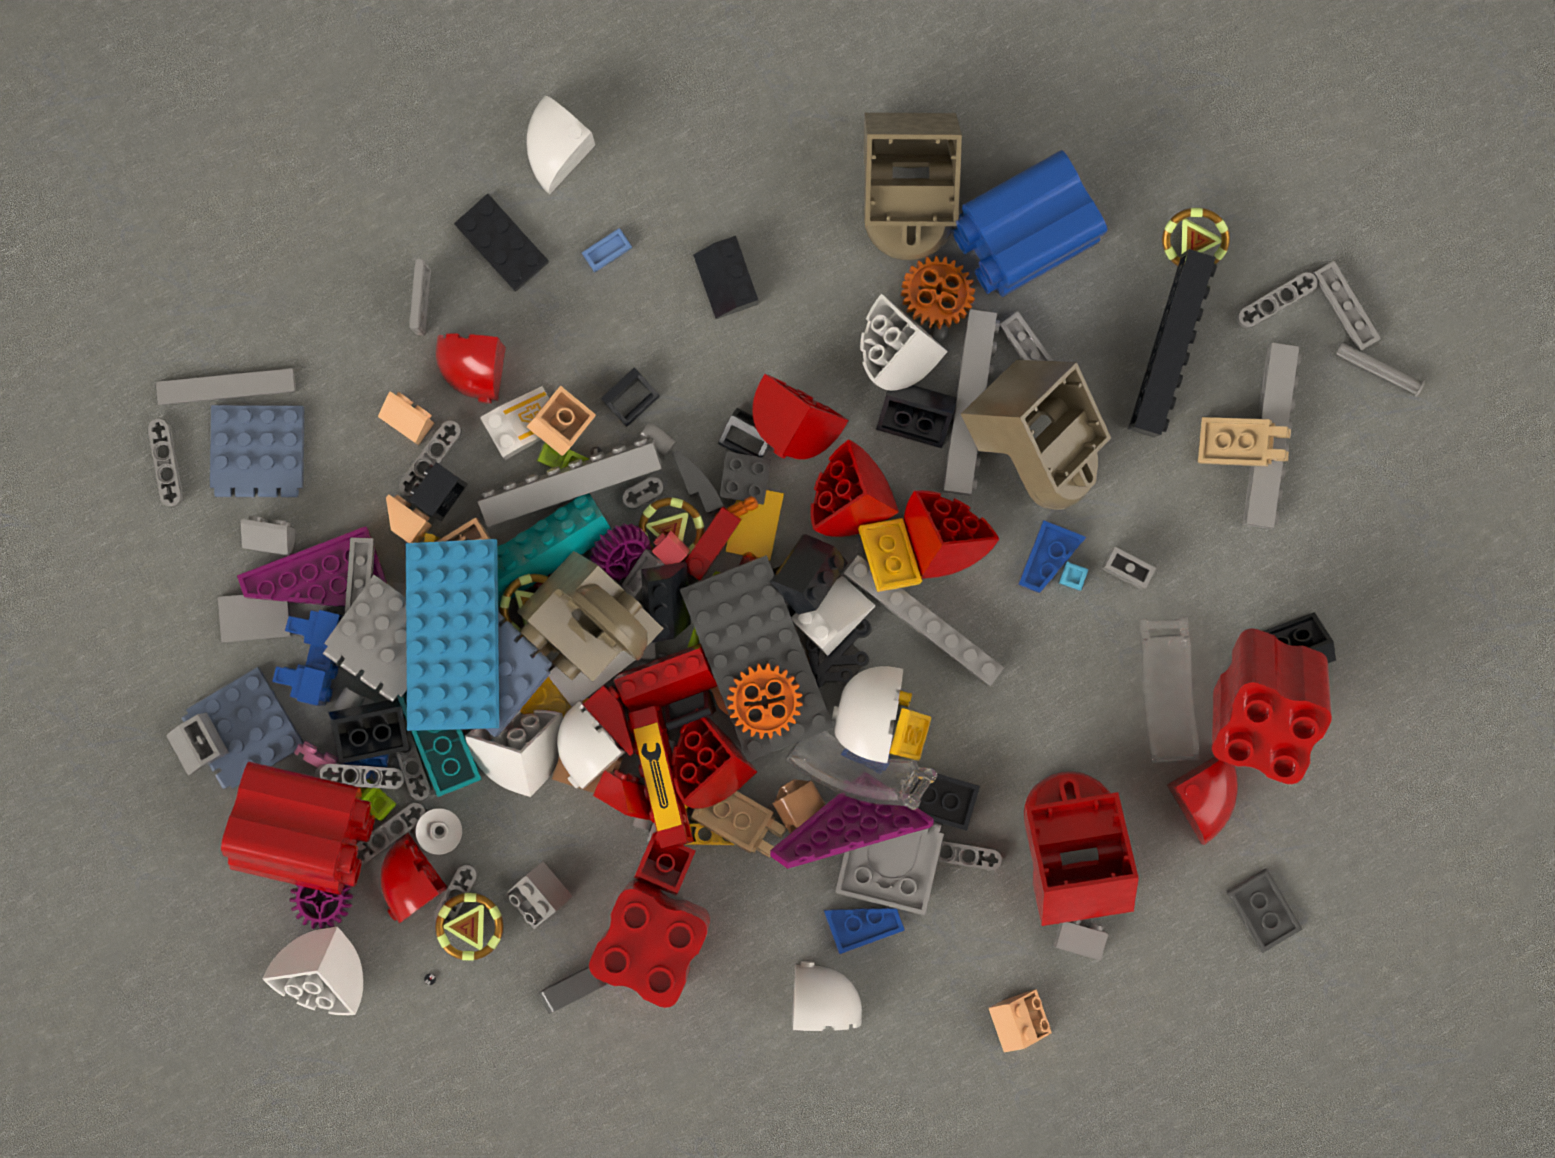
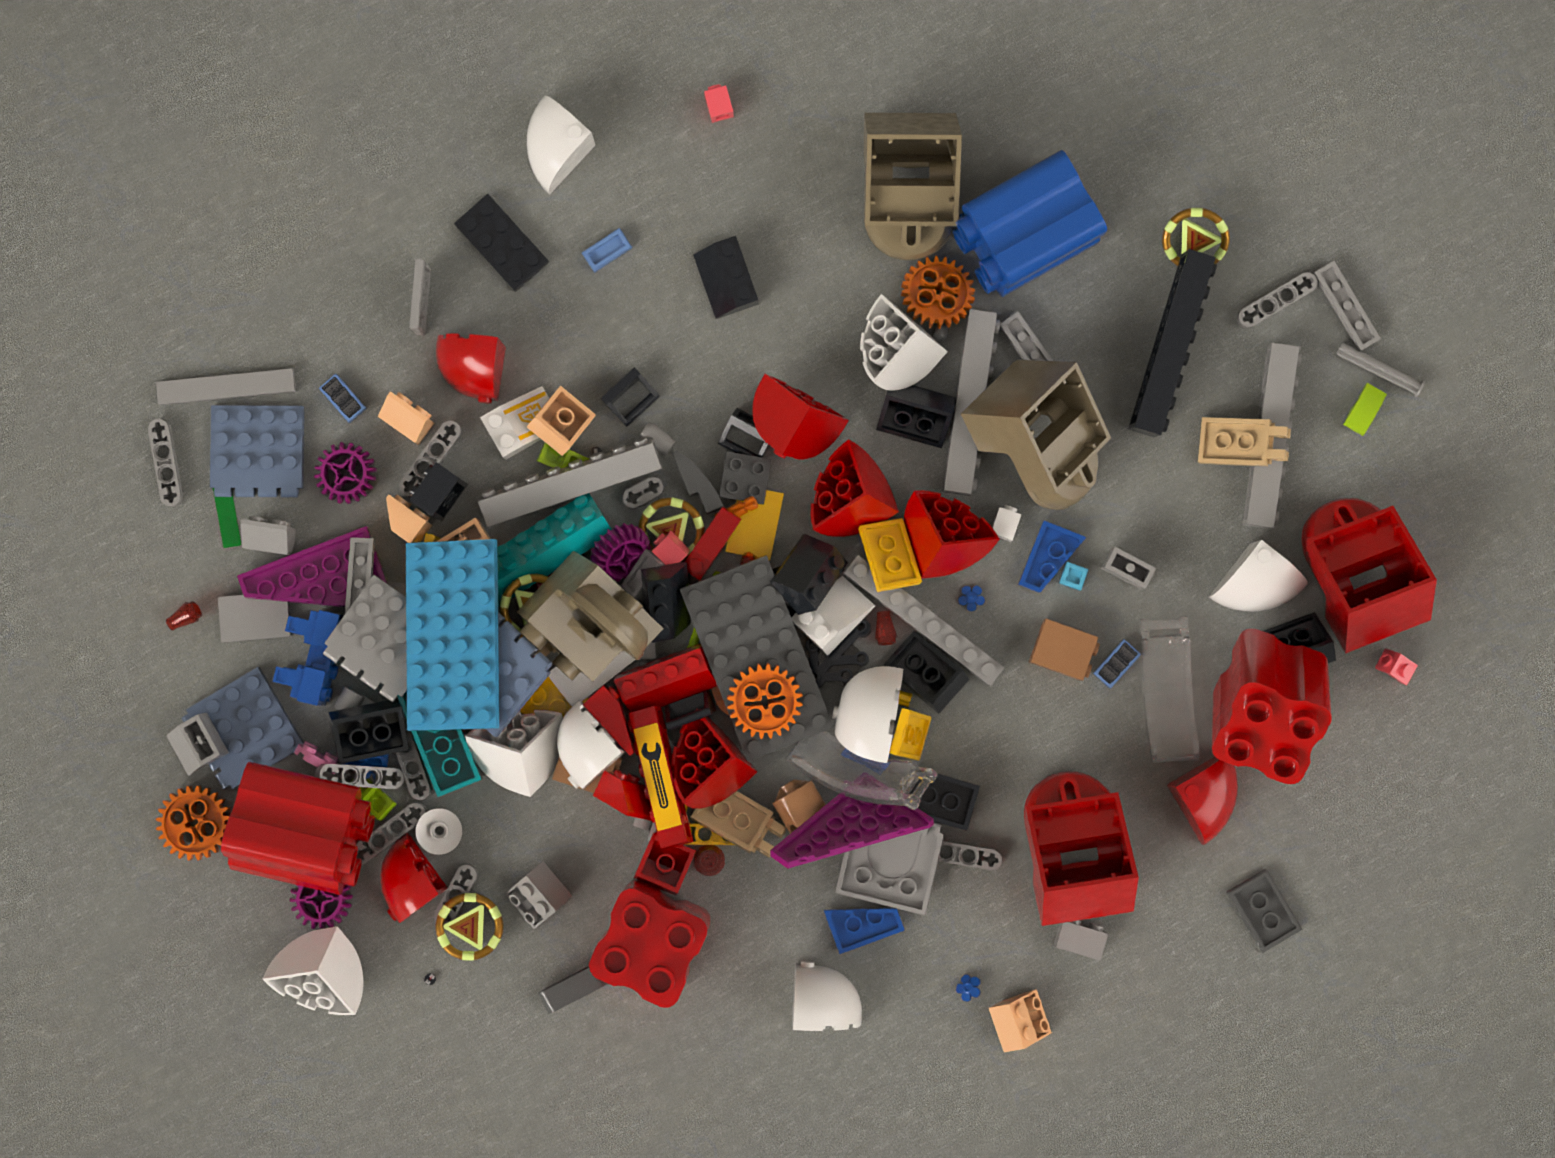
none -> orange gear [156,785,230,861]
none -> clear red cone [166,601,202,631]
none -> green sticker [213,488,241,548]
none -> magenta gear [314,442,377,504]
none -> tile [319,374,367,423]
none -> clear red cone [694,845,725,876]
none -> coral brick [704,84,734,123]
none -> clear red cone [875,611,898,646]
none -> black slope [883,631,969,714]
none -> blue plant [956,975,981,1002]
none -> blue plant [958,586,985,611]
none -> white brick [991,505,1021,542]
none -> medium nougat brick [1029,619,1100,681]
none -> tile [1093,639,1141,689]
none -> white brick [1209,540,1308,612]
none -> red piece [1301,498,1437,654]
none -> lime slope [1343,383,1387,436]
none -> coral bracket [1375,649,1418,685]

